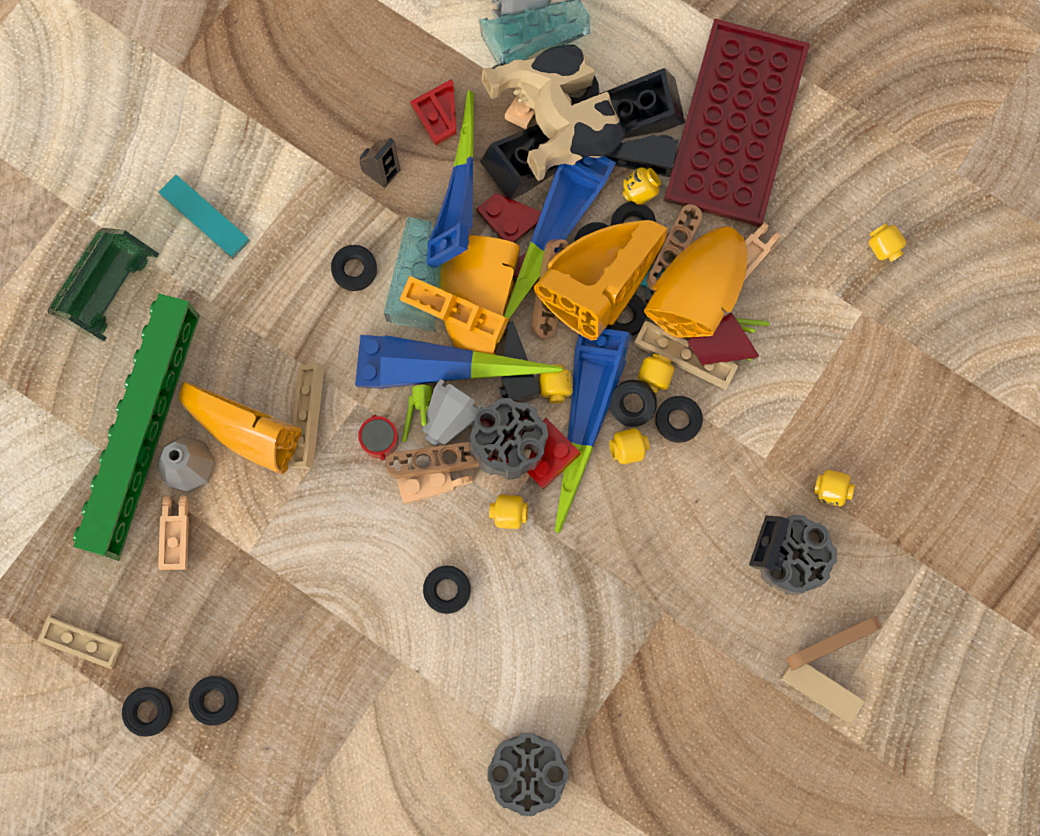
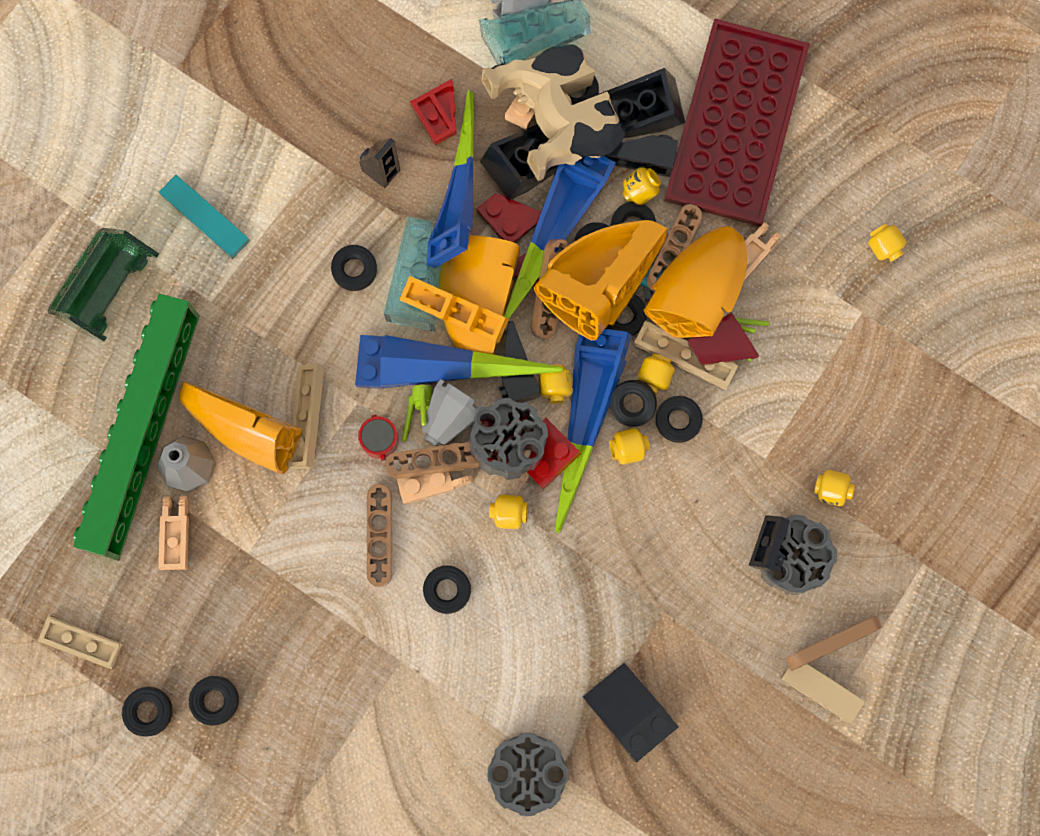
none -> medium nougat beam [367,484,392,588]
none -> black slope [583,663,679,763]

